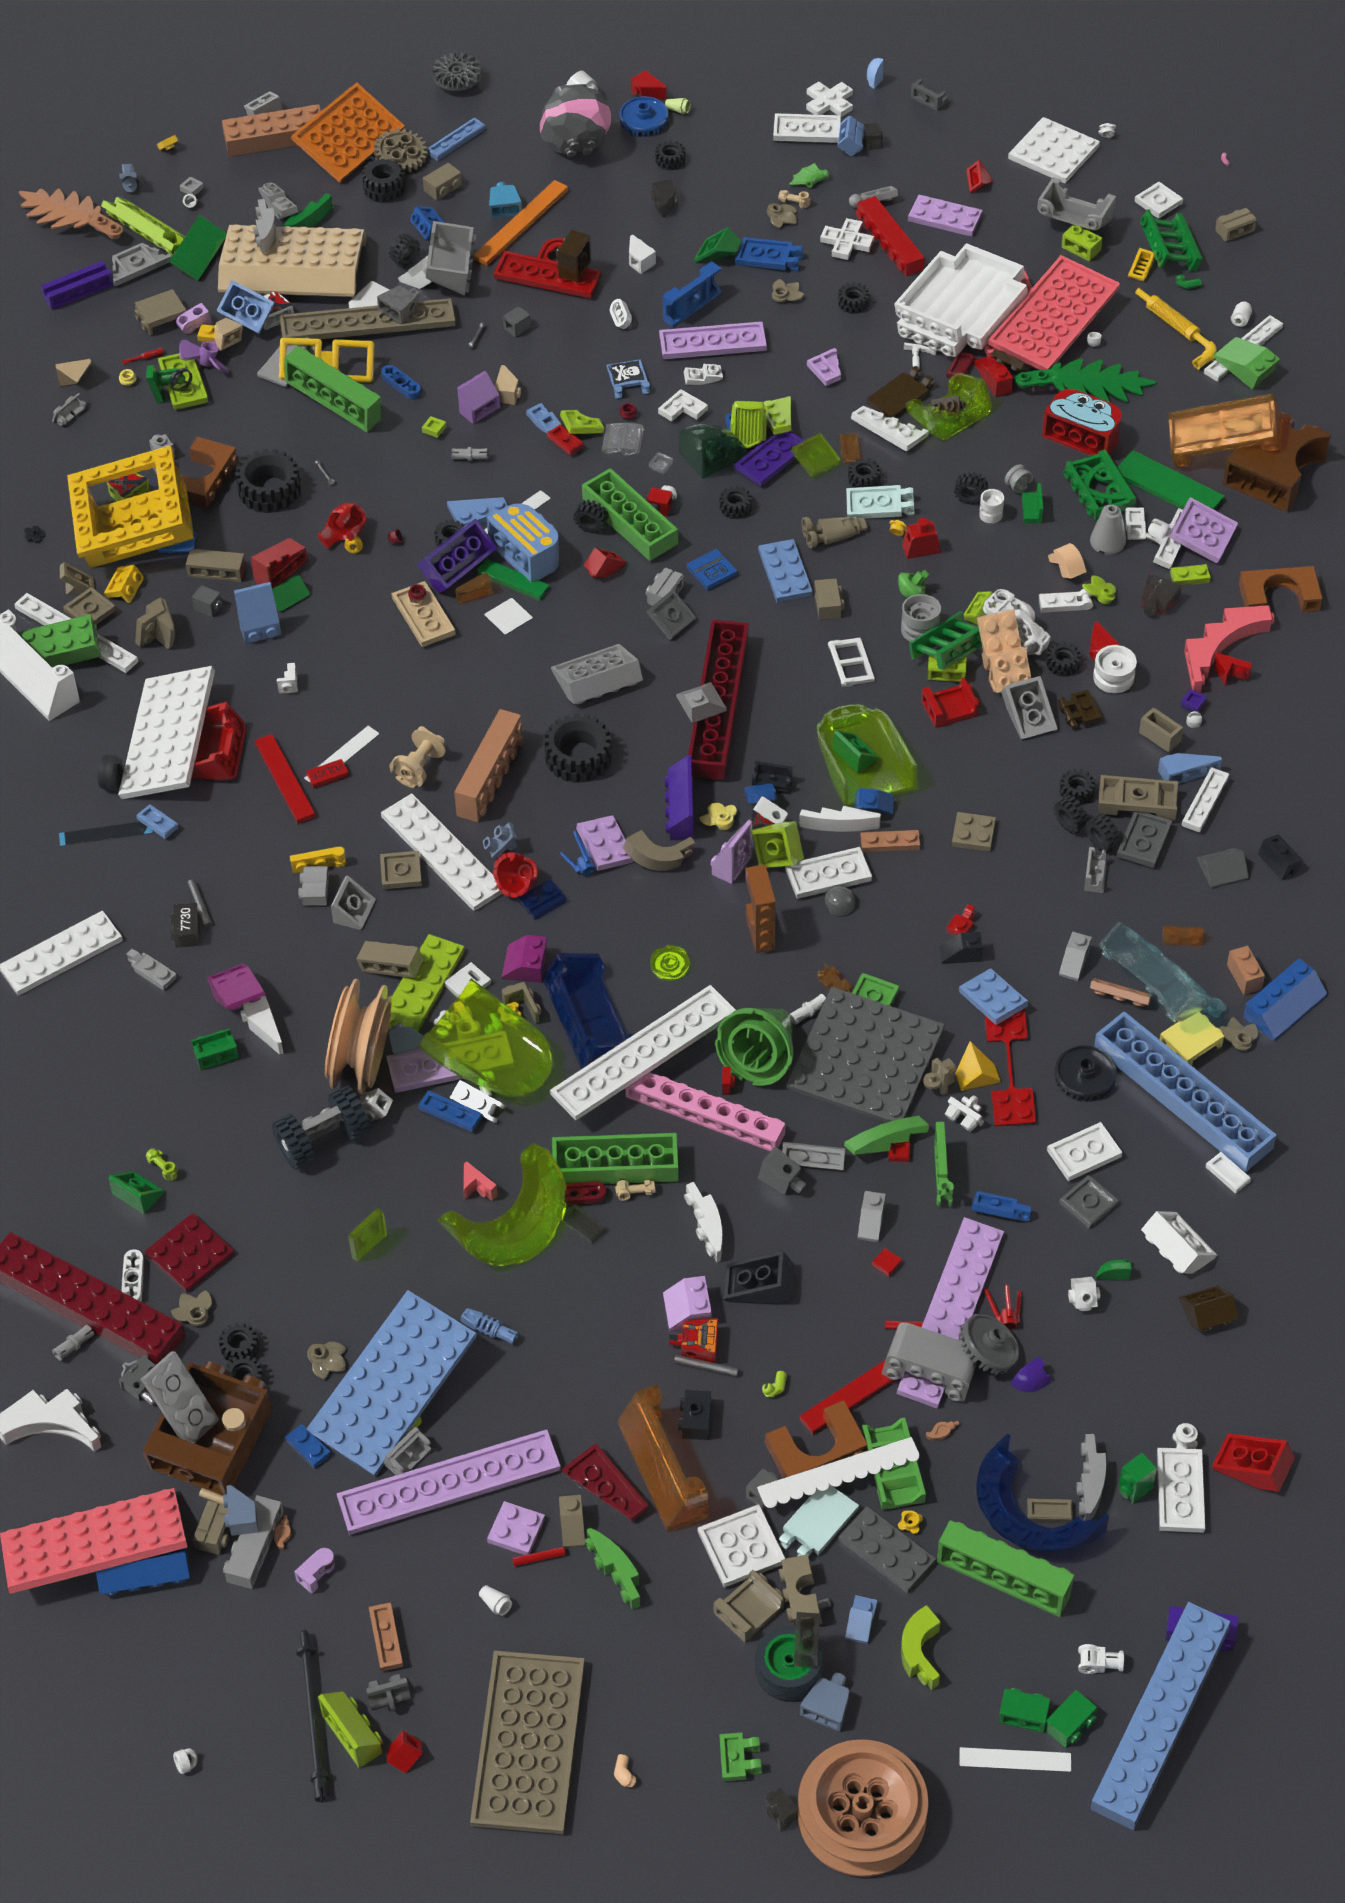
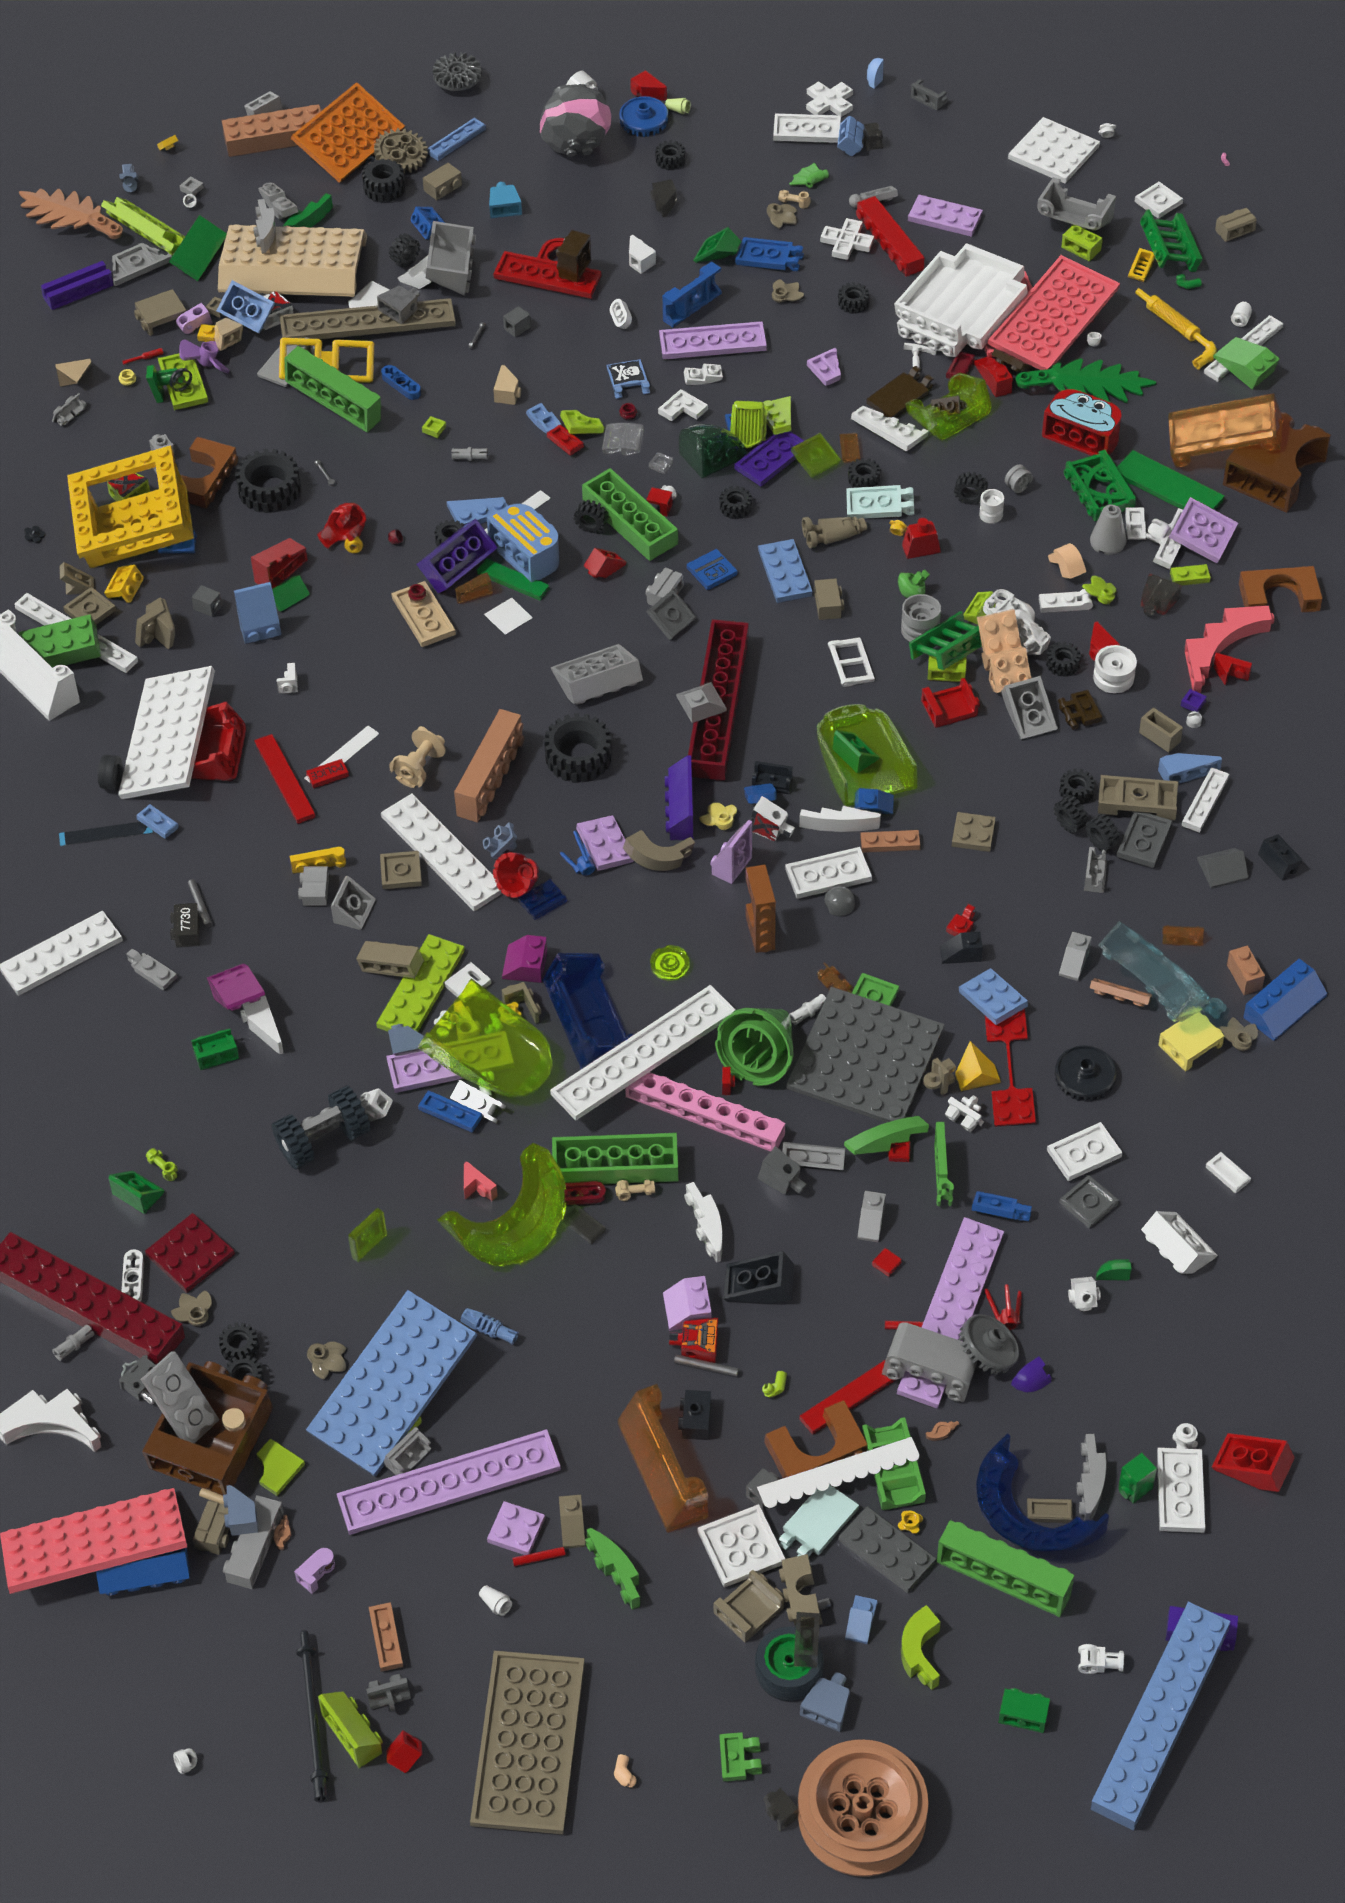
dark tan brick [186,548,246,582] -> none
blue plate [285,1424,331,1469] -> none
light nougat wheel [325,979,392,1095] -> none
medium lavender slope [457,371,500,424] -> none
orange tile [473,180,568,266] -> none
dark red wing [561,1443,650,1522] -> none
lime slope [752,821,804,868] -> none
white sticker [959,1747,1071,1772] -> none
red slope [966,160,993,193] -> none
green panel [1021,483,1043,524] -> none
green brick [1044,1690,1097,1748] -> none
medium blue brick [1094,1012,1276,1172] -> none
dark brown slope [1179,1285,1239,1332] -> none
none -> dark tan plate [205,297,223,318]
none -> lime tile [257,1438,305,1496]

